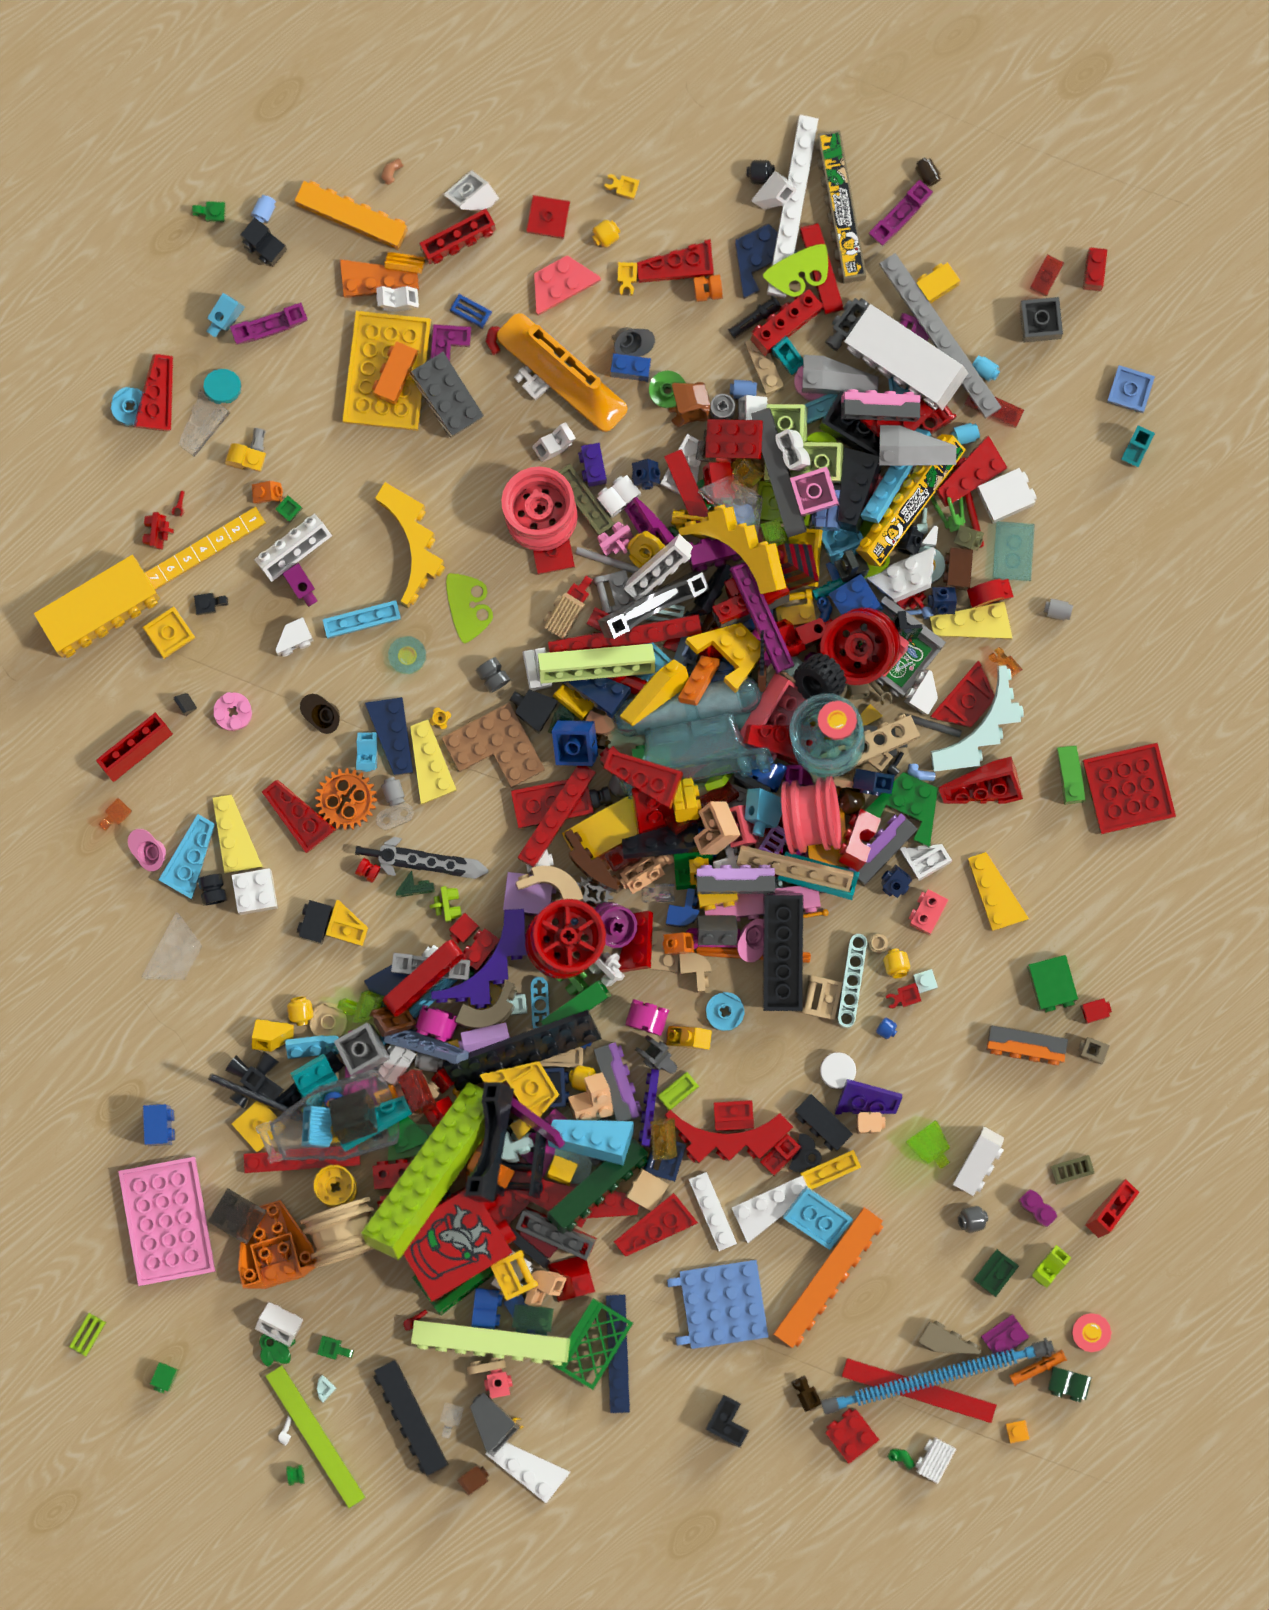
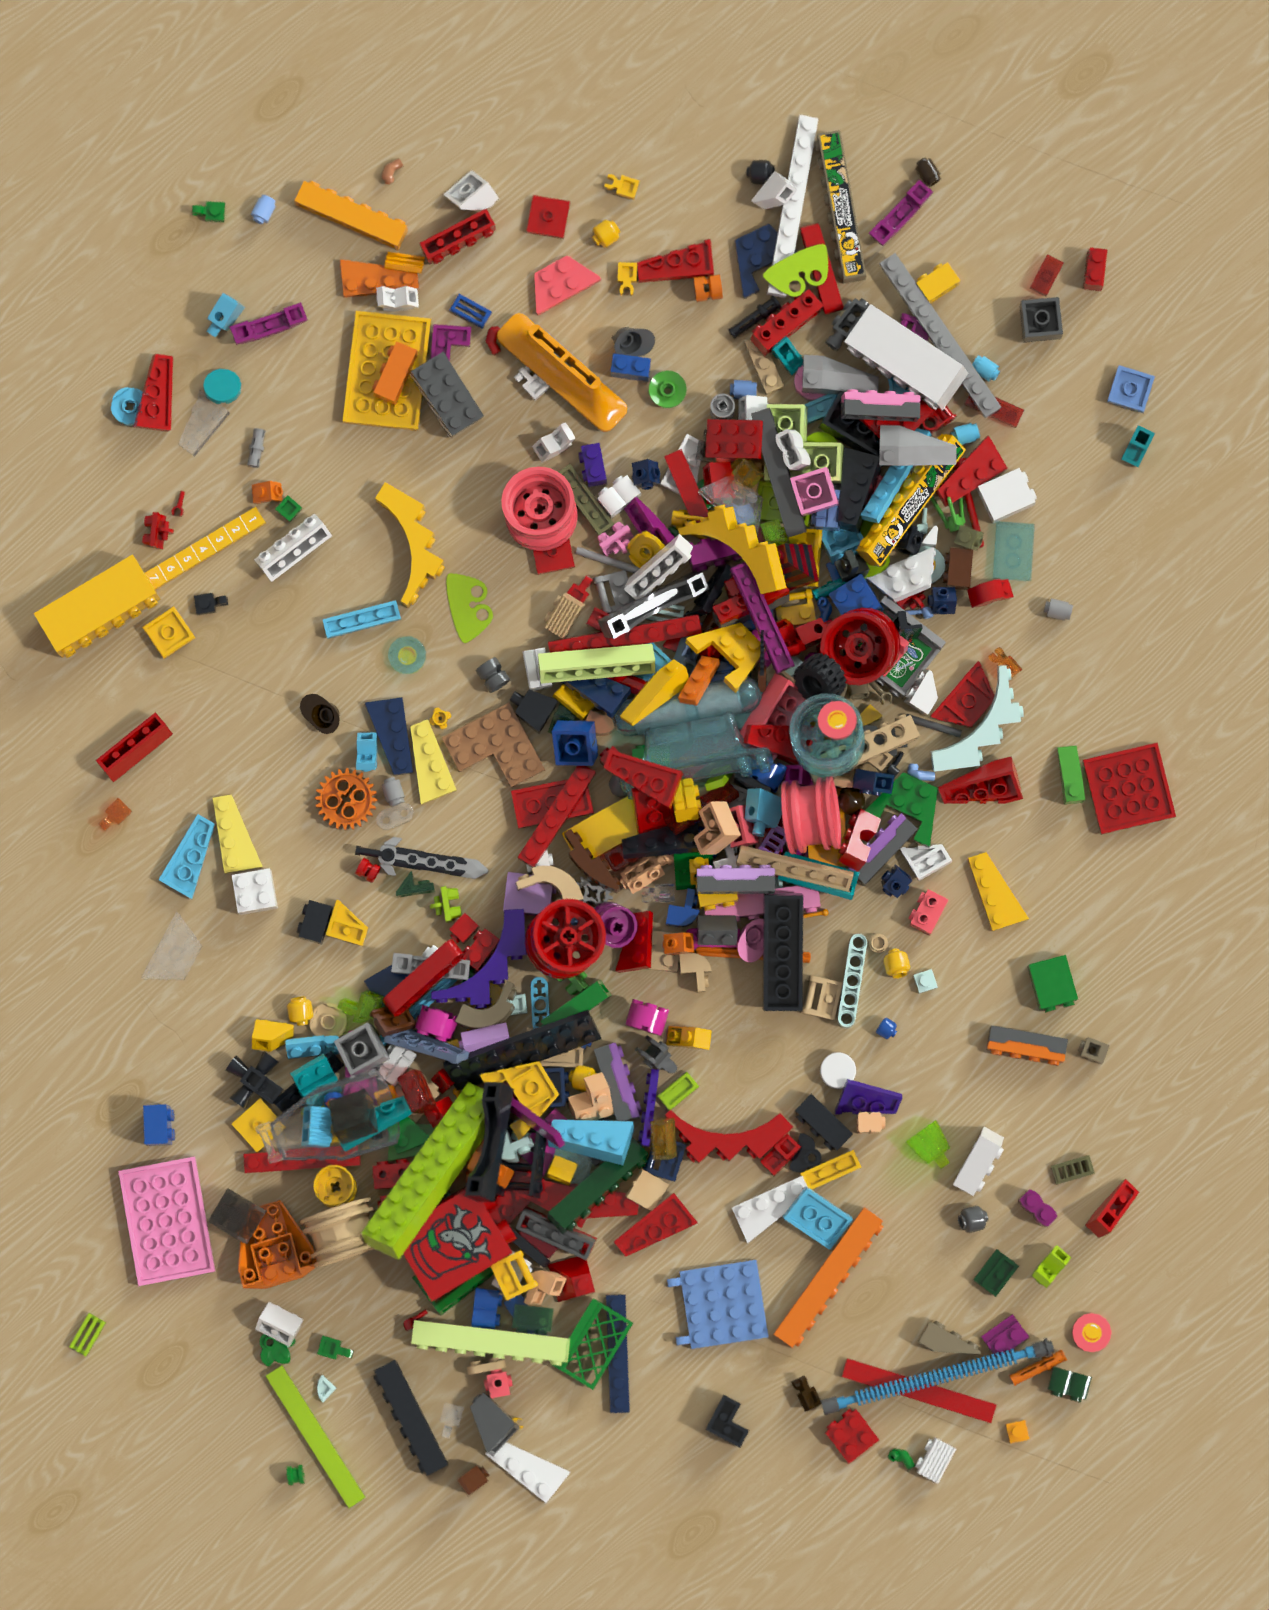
bright pink piece [128,829,166,871] -> none
green brick [150,1362,179,1394] -> none
black slope [174,693,197,716] -> none
black wheel [197,874,227,906] -> none
black bar [208,1073,303,1121] -> none
bright pink plate [214,692,252,731] -> none
yellow brick [225,443,266,472] -> none
black brick [240,217,287,267] -> none
red wing [262,780,336,853] -> none
white slope [276,617,313,657] -> none
white hand [278,1416,292,1445] -> none
magenta torso [282,563,318,607] -> none
light grey brick [415,1052,444,1073] -> none
white hips [588,952,625,986] -> none
black wheel [589,786,612,809] -> none
dark brown plate [596,735,611,749] -> none
dark orange piece [669,382,710,427] -> none
white plate [689,1172,737,1251] -> none
medium azure plate [706,992,744,1031] -> none
red plate [714,1100,754,1131] -> none
red plate [885,983,922,1009] -> none
light yellow wing [929,602,1012,640] -> none
red brick [1081,998,1112,1024] -> none

